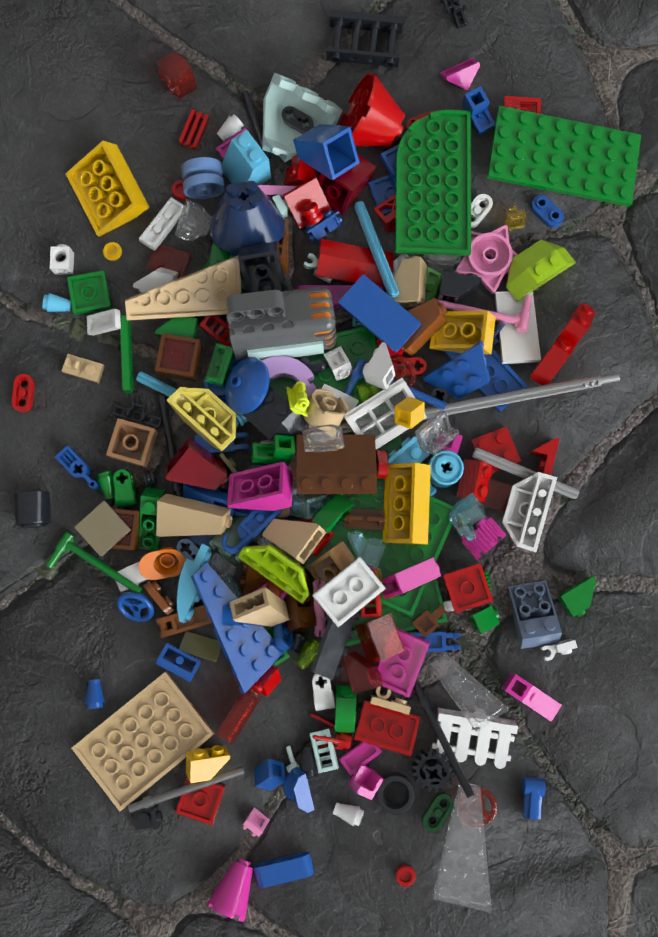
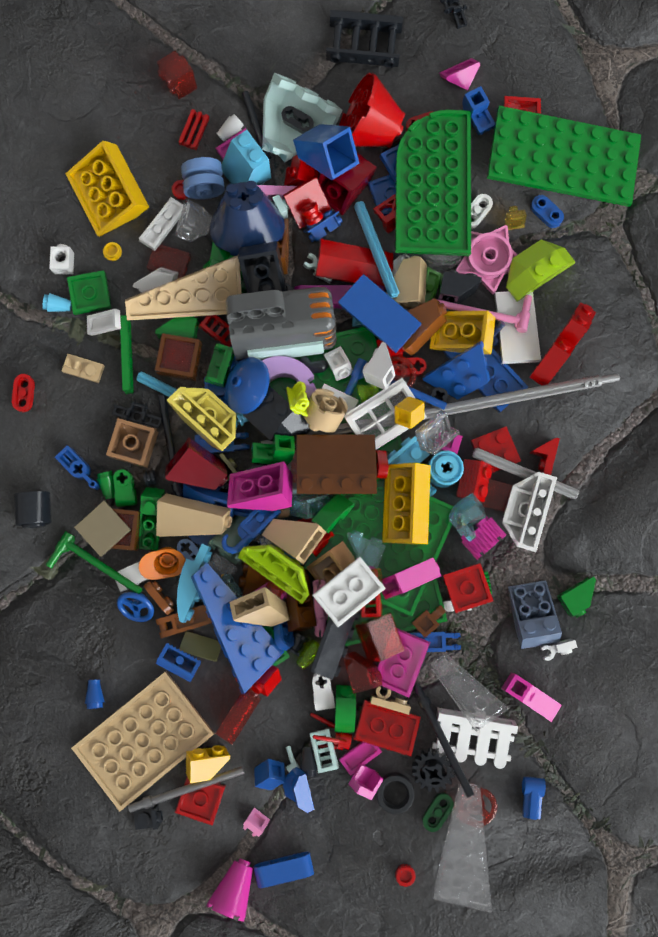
clear slope [303,424,344,452] -> none
white cone [333,802,364,826] -> none
reddish brown hinge [344,509,385,530] -> none
green slope [467,605,500,634] -> none

